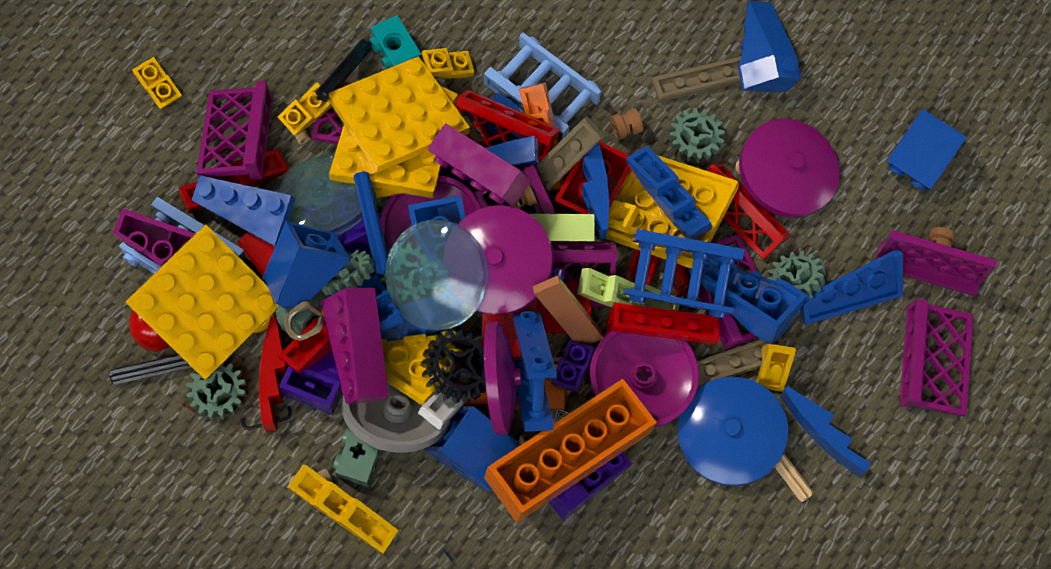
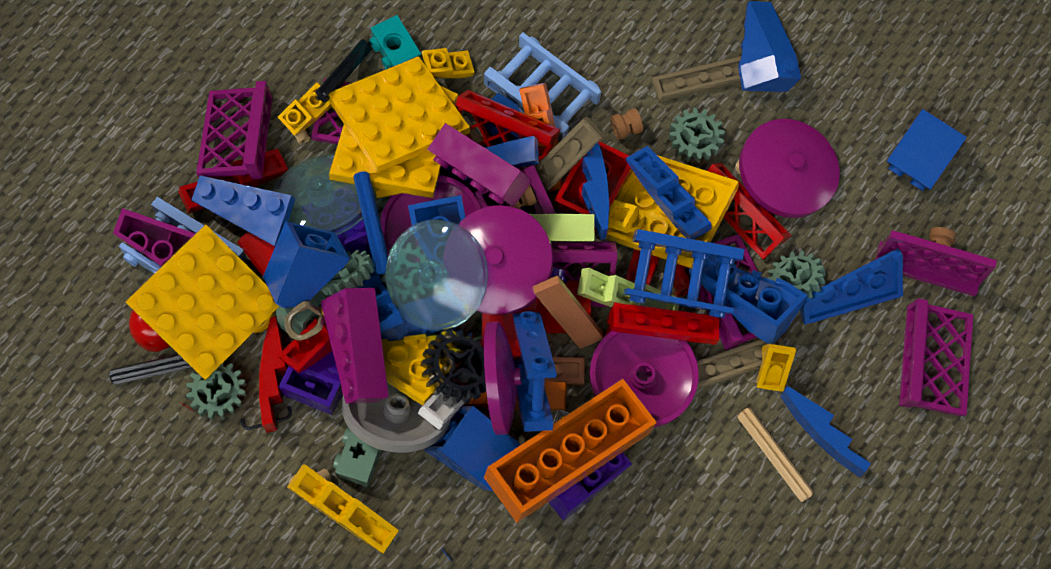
yellow slope [132,57,182,110] -> none
dark purple slope [551,339,595,393] -> none
blue dish [678,377,788,486] -> none

